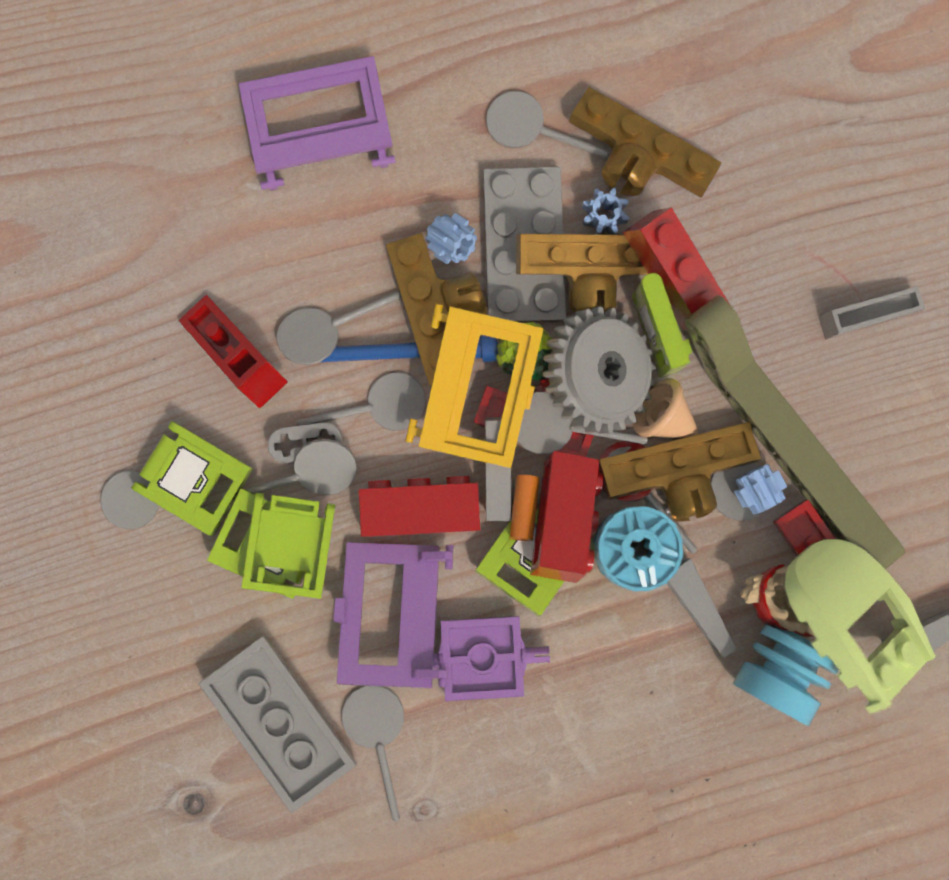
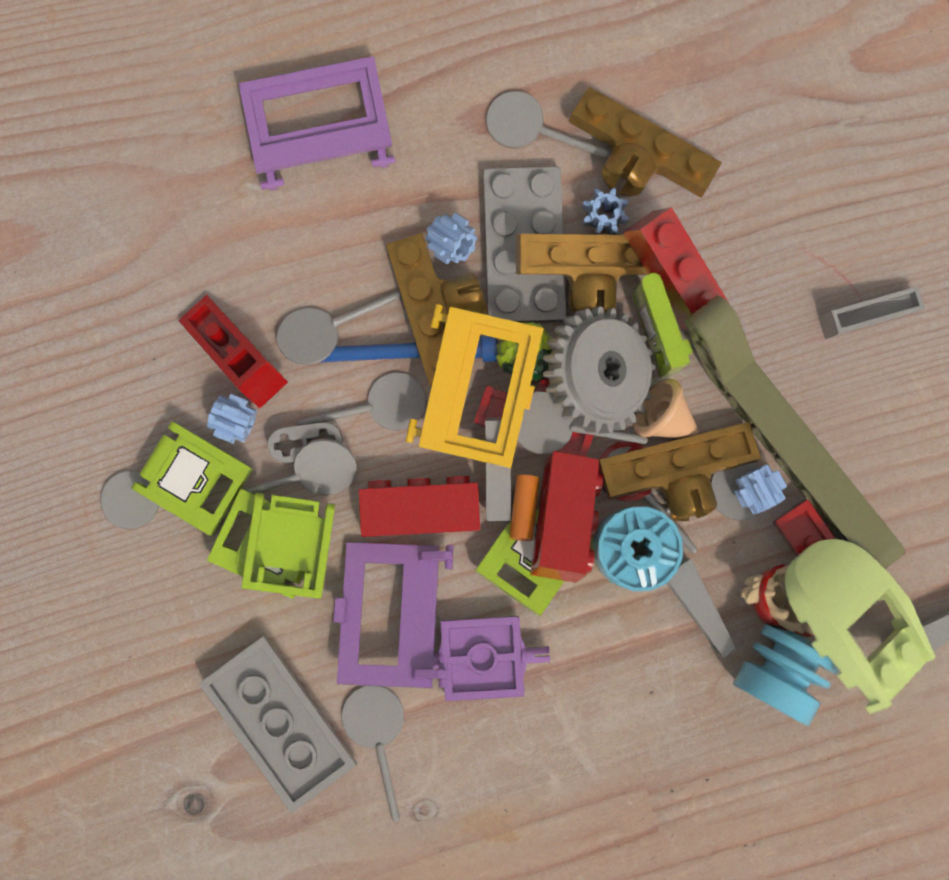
none -> light blue gear [207,393,257,444]

